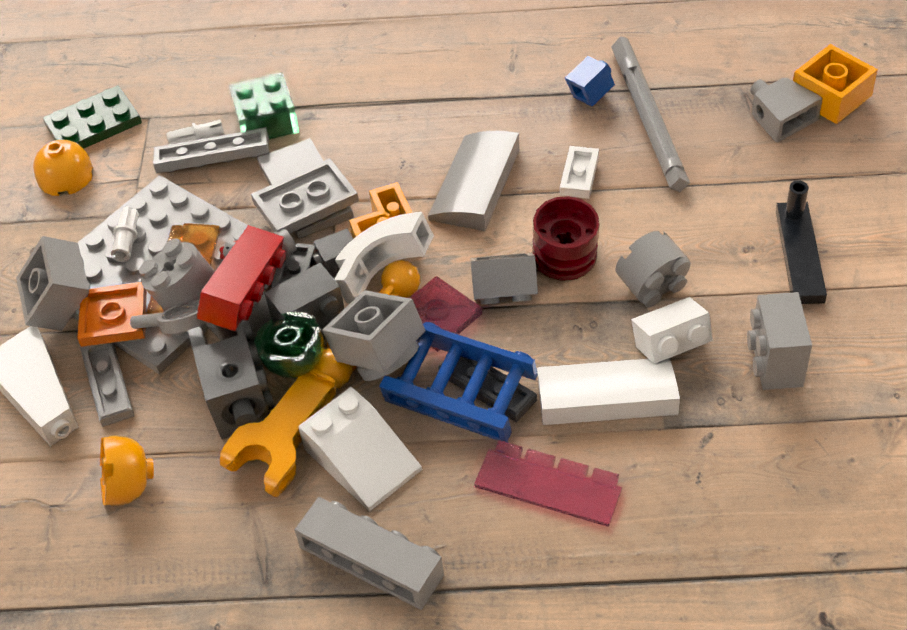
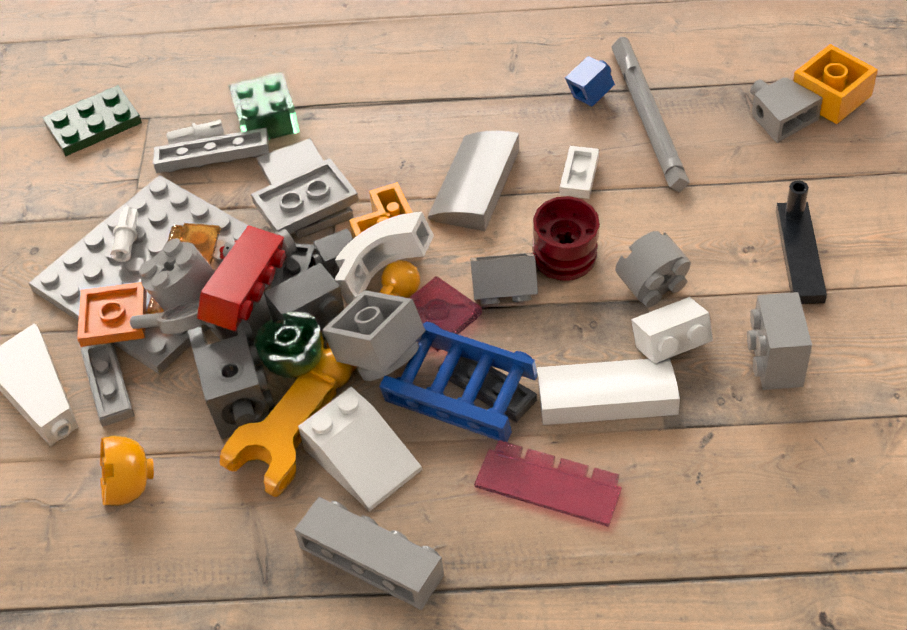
light grey brick [16,236,90,331] -> none
light orange cylinder [33,140,93,196] -> none

